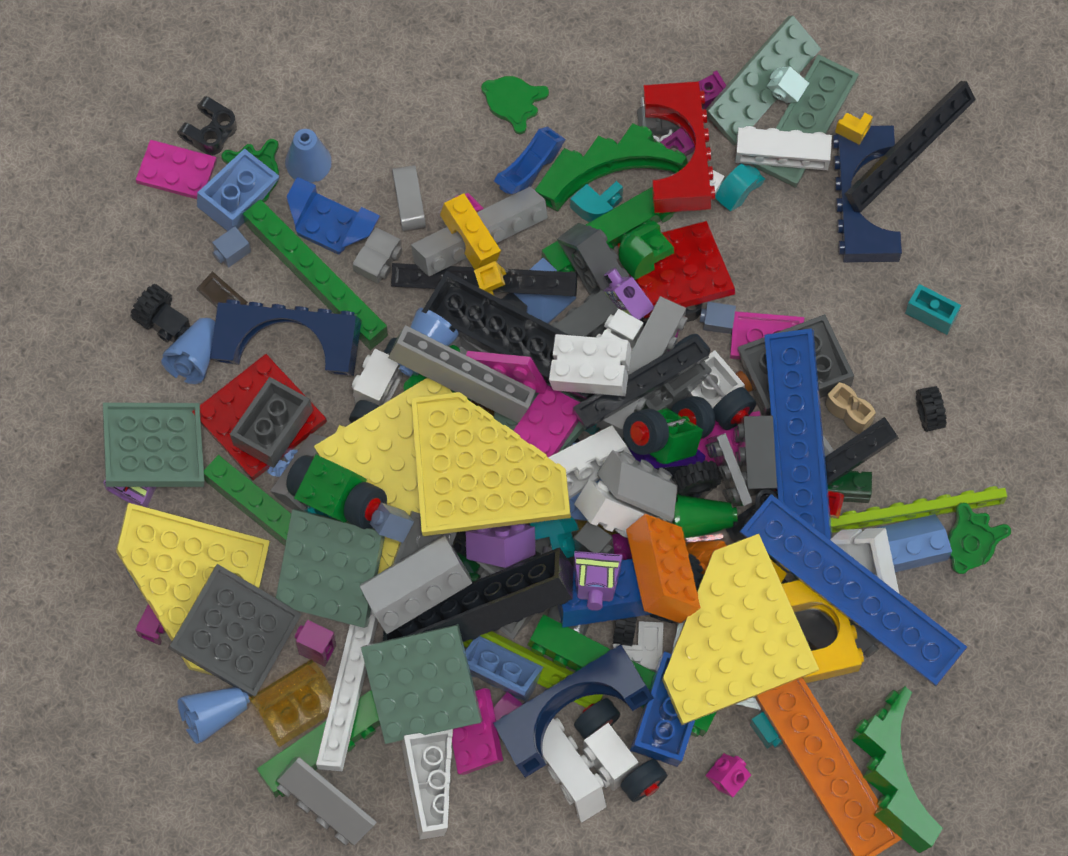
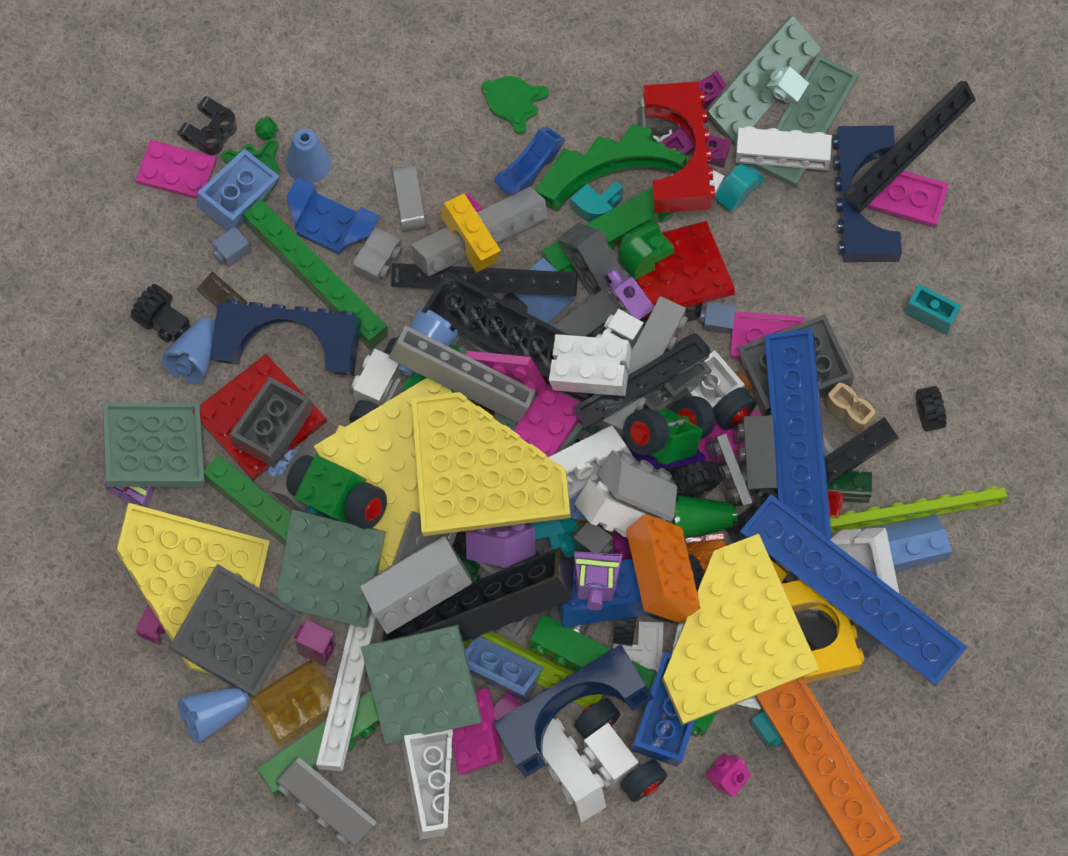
sand blue brick [370,502,414,543] -> none
yellow panel [474,261,506,295] -> none
yellow panel [835,113,873,145] -> none
arch [852,686,943,853] -> none
green tile [948,503,1011,574] -> none
none -> green plate [255,116,279,140]
none -> magenta brick [706,134,732,168]
none -> dark pink plate [868,171,949,228]

